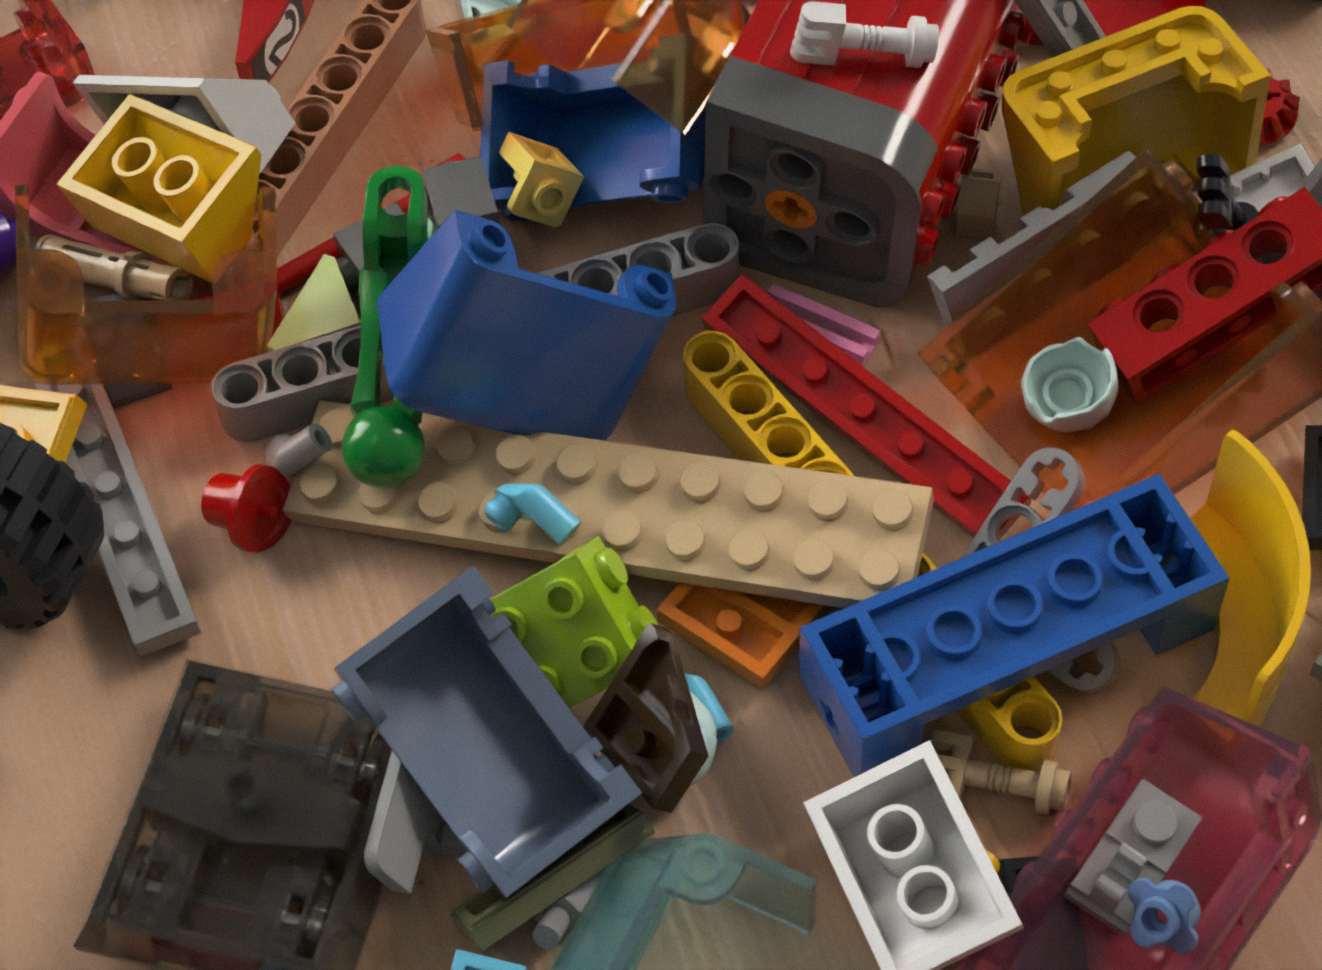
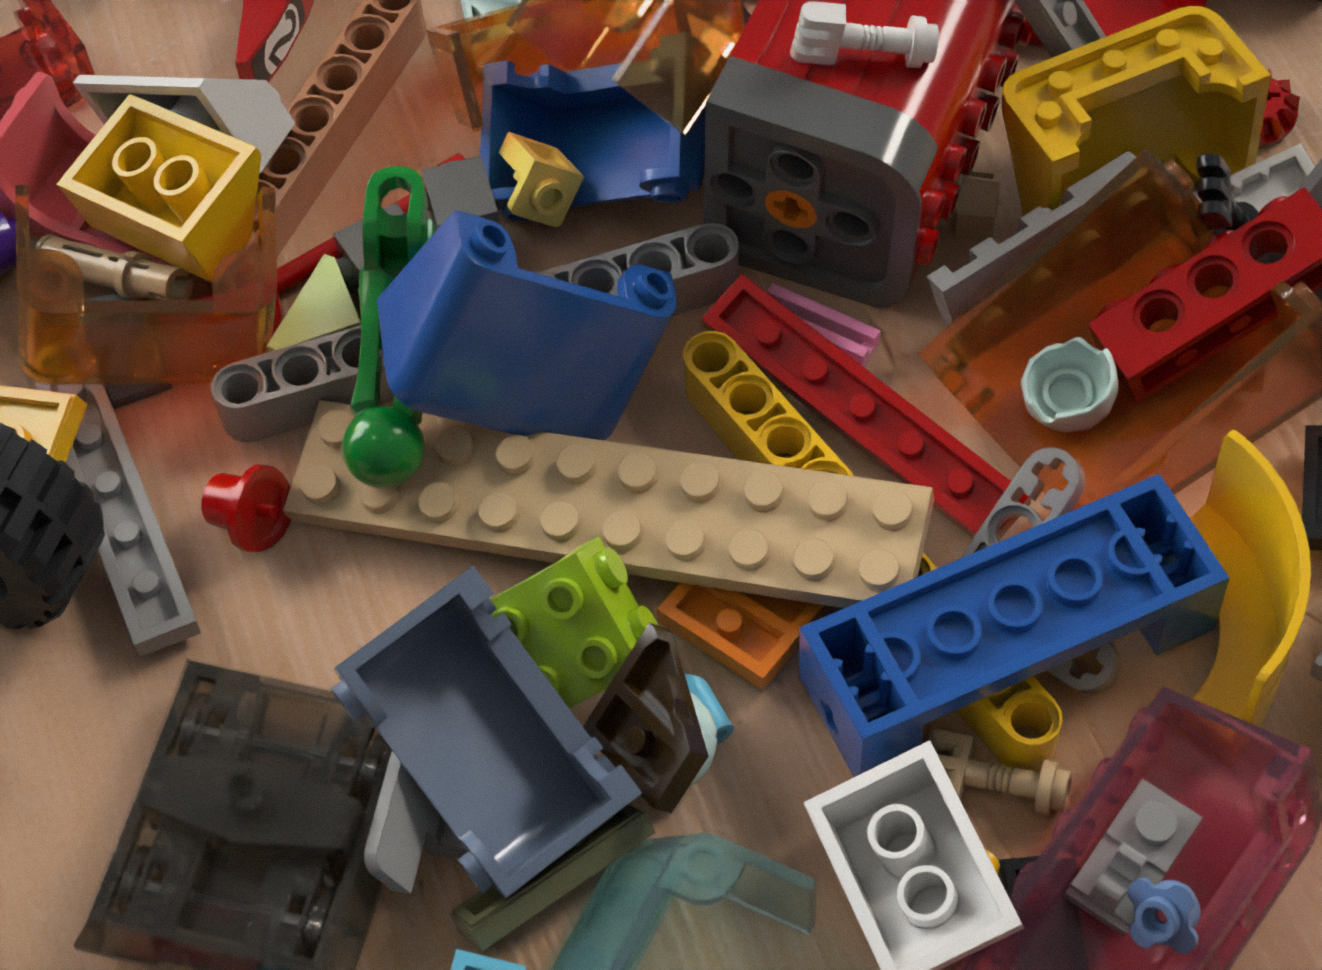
light grey arm [264,424,332,479] -> none
medium azure arm [484,483,582,546] -> none
light grey bar [533,865,609,949] -> none

